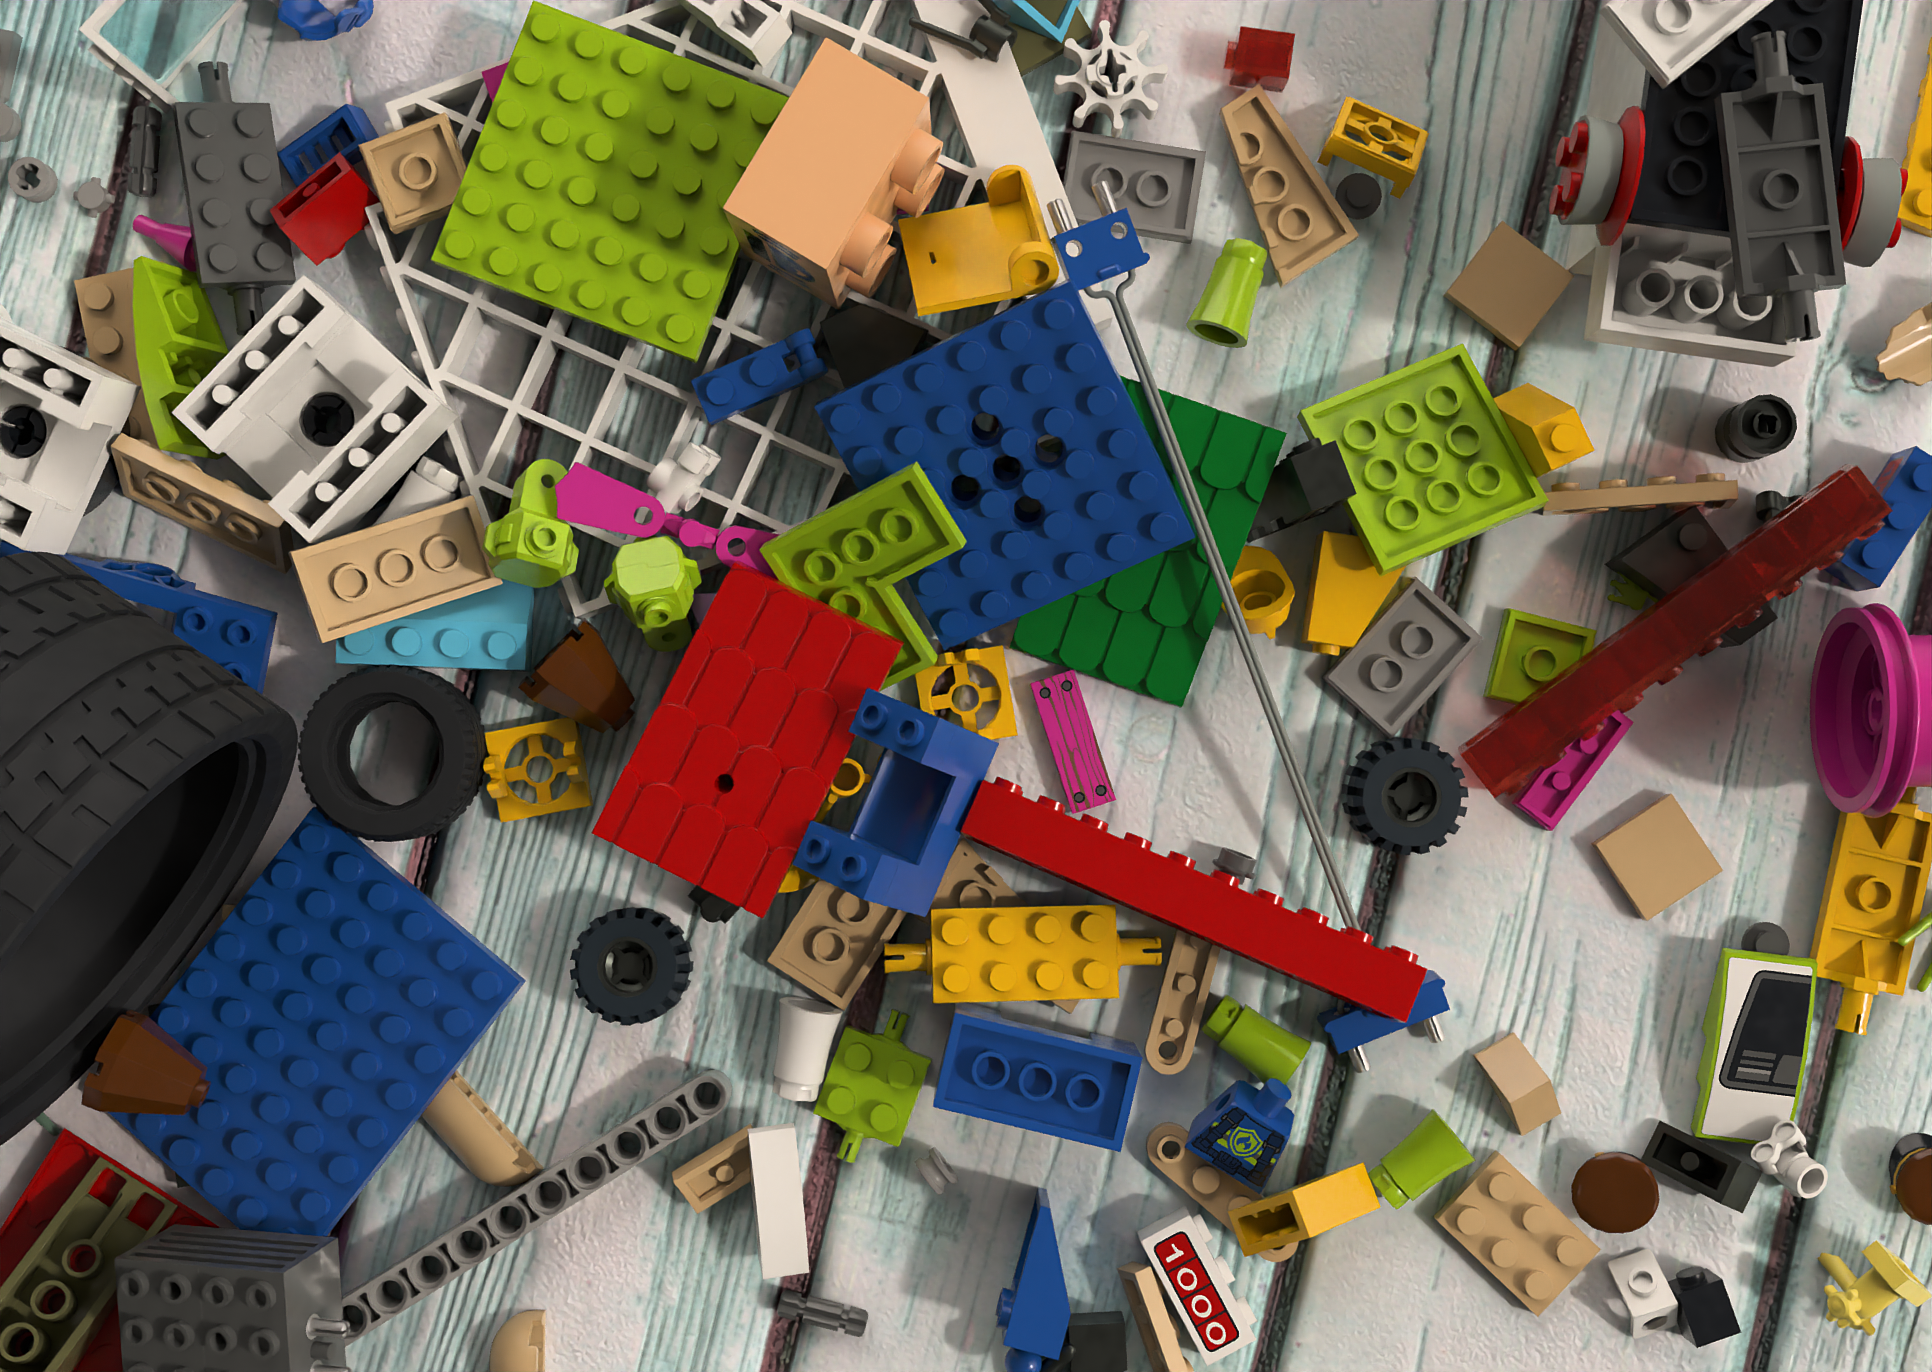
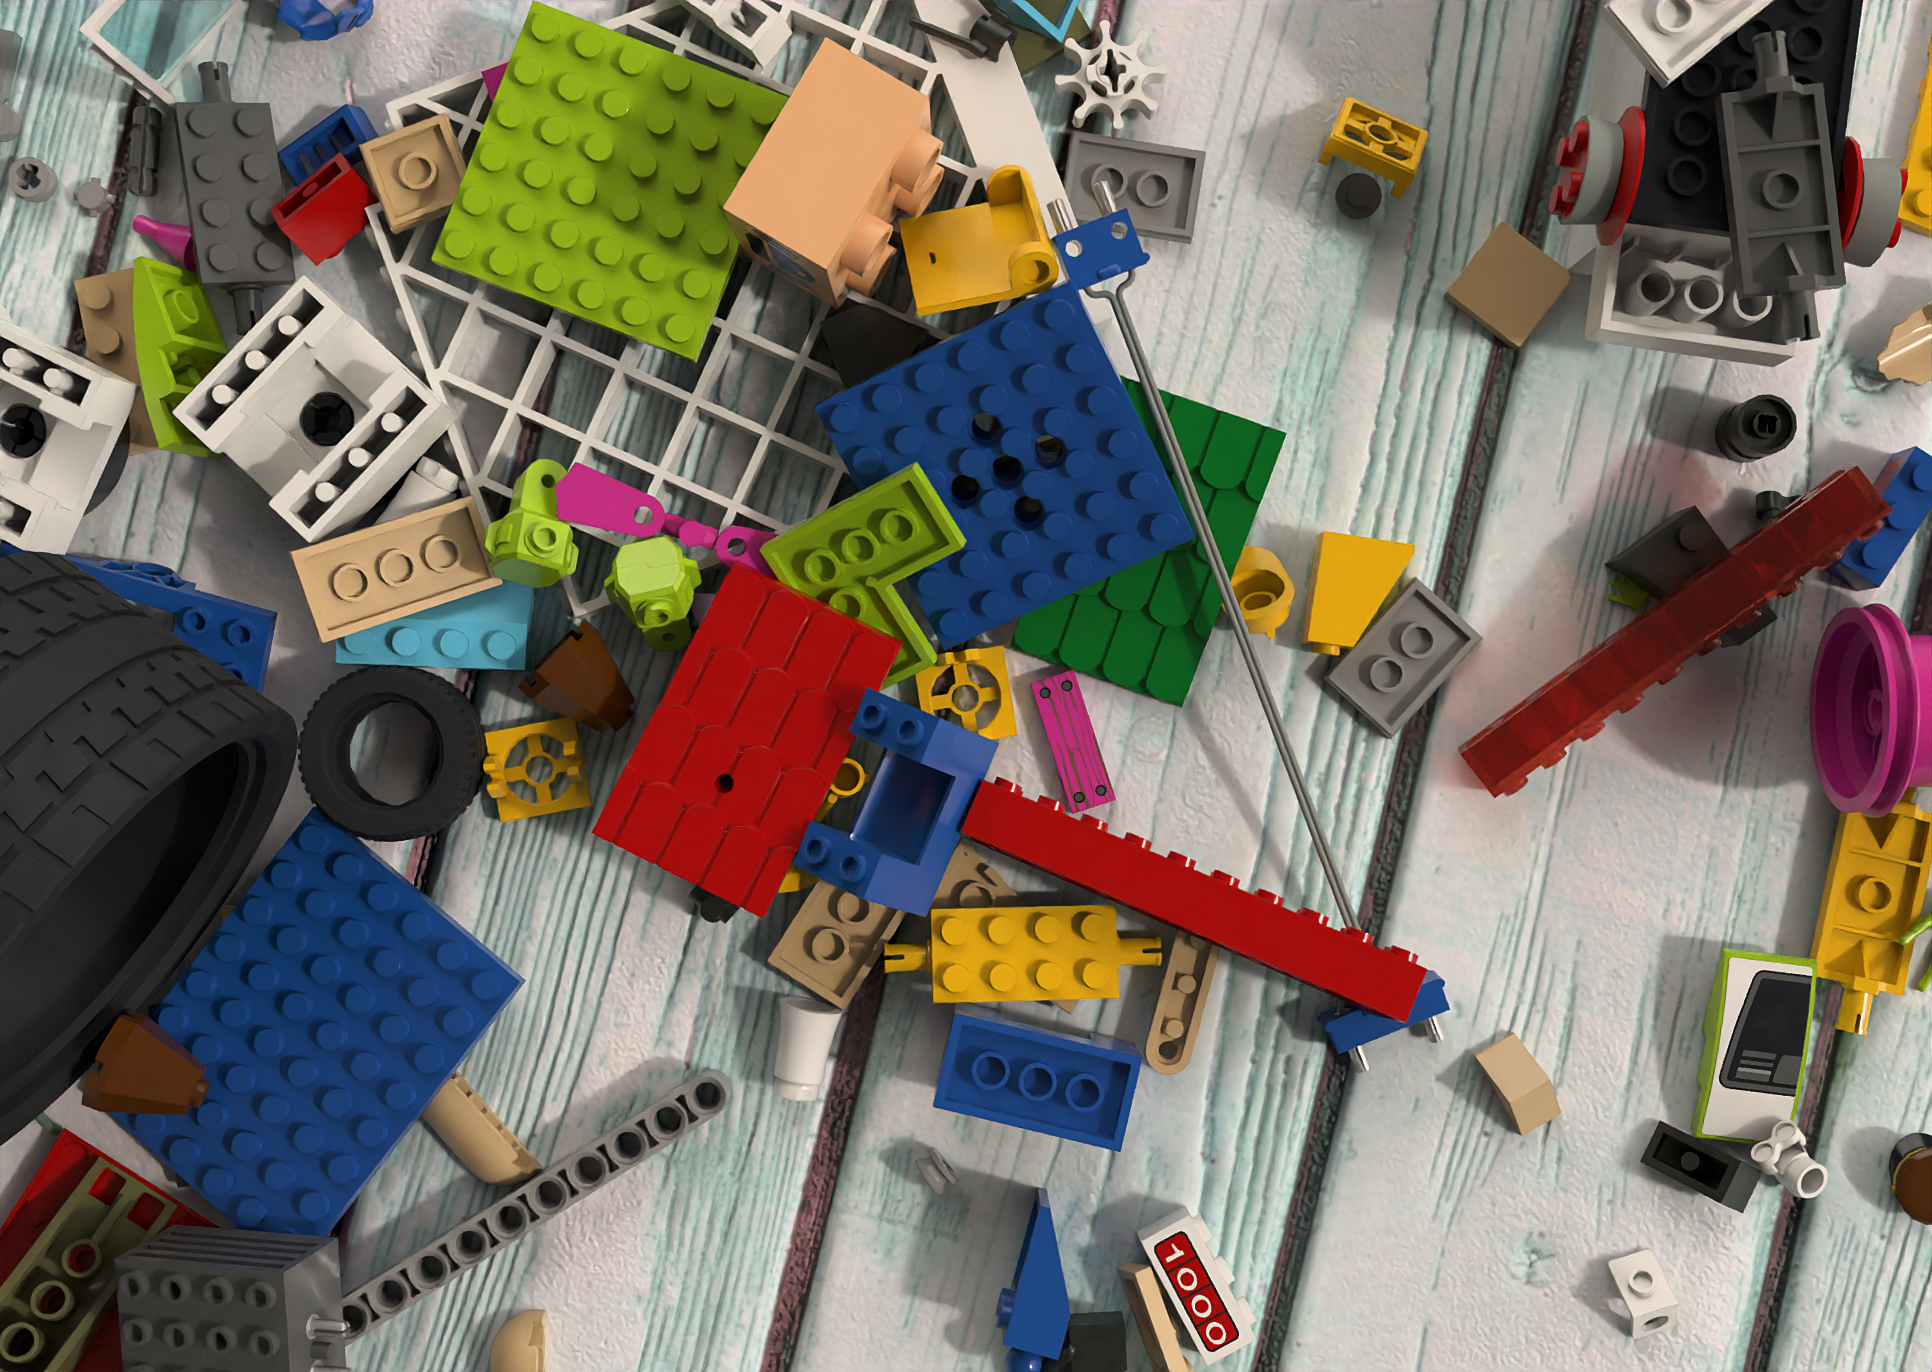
tan plate [111,433,294,574] -> none
black wheel [570,907,694,1026] -> none
white plate [646,442,721,513] -> none
tan plate [672,1124,753,1214] -> none
blue plate [691,328,829,425] -> none
white slope [747,1123,809,1279] -> none
dark grey axle [777,1290,868,1337] -> none
lime plate [813,1009,933,1163] -> none
tan plate [1146,1122,1299,1262] -> none
blue torso [1185,1078,1295,1194] -> none
lime plant [1186,238,1267,348] -> none
lime plant [1201,994,1311,1085] -> none
dark grey plate [1212,847,1257,885] -> none
tan wing [1219,84,1359,288] -> none
clear red brick [1223,26,1295,93] -> none
yellow slope [1228,1162,1381,1257] -> none
pearl dark grey wedge [1247,438,1357,543] -> none
lime plate [1297,343,1549,576] -> none
black wheel [1341,737,1469,855] -> none
lime plant [1368,1109,1476,1210] -> none
tan plate [1433,1150,1601,1317] -> none
lime tile [1483,608,1597,719] -> none
yellow slope [1493,383,1595,478] -> none
dark pink tile [1512,694,1634,831] -> none
tan wing [1542,473,1738,516] -> none
reddish brown piece [1571,1152,1660,1234] -> none
tan tile [1591,794,1723,921] -> none
black brick [1668,1267,1741,1348] -> none
dark grey plate [1741,922,1790,955] -> none
light yellow piece [1817,1240,1932,1336] -> none

